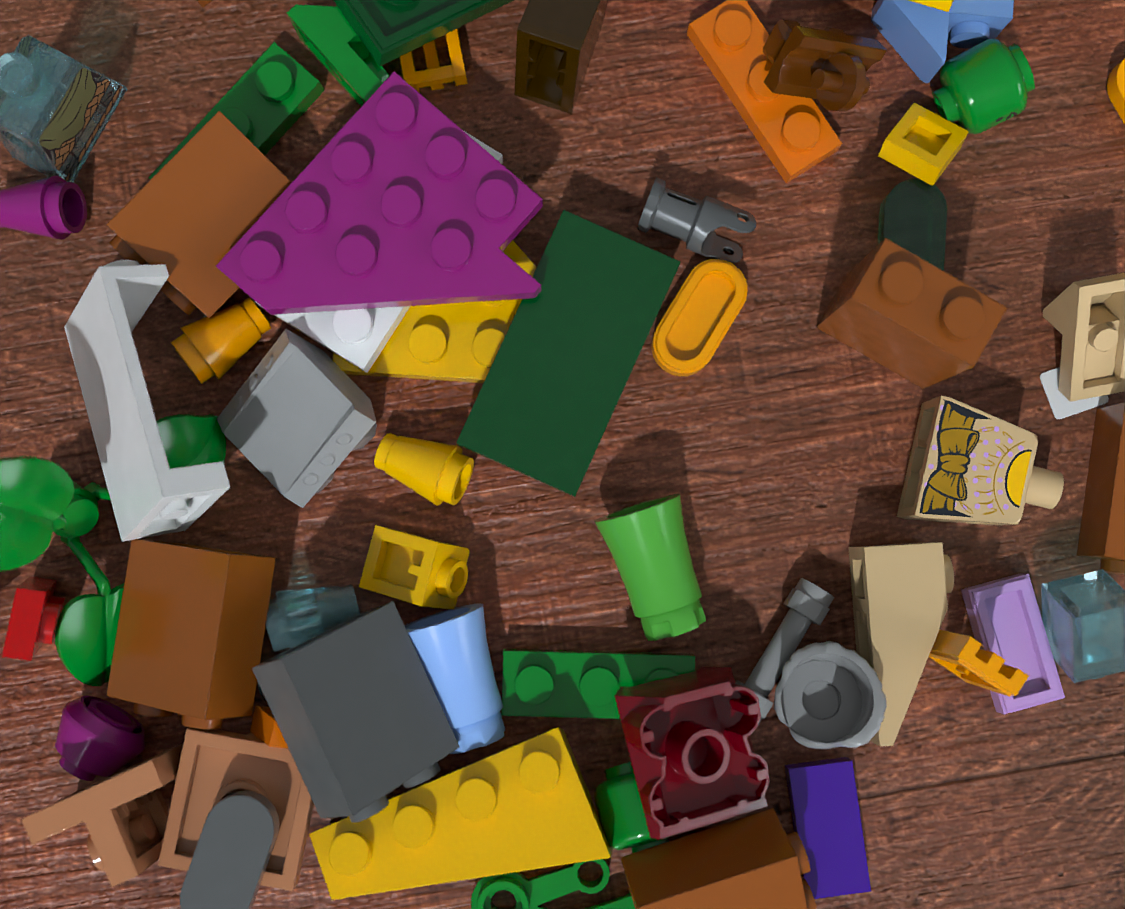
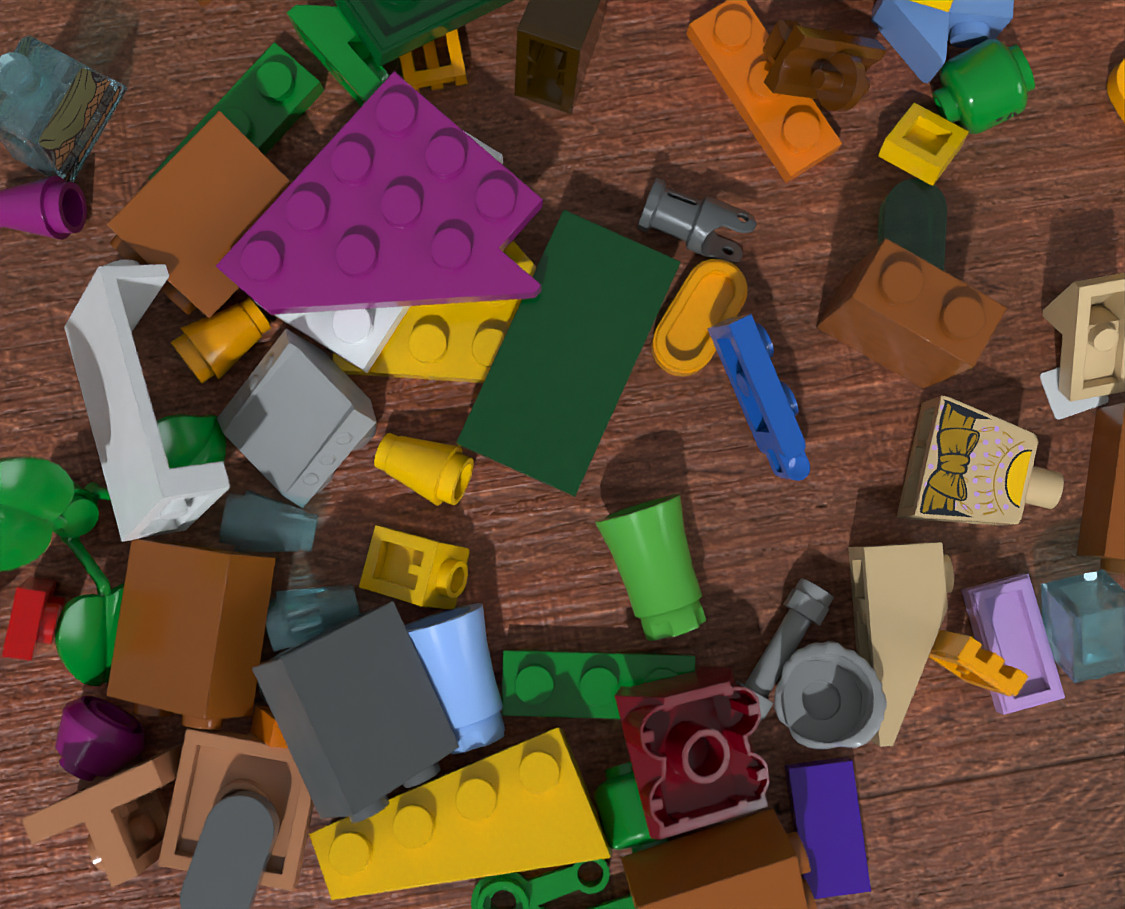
none -> clear light blue cone [219,489,319,552]
none -> blue hinge [707,314,810,481]

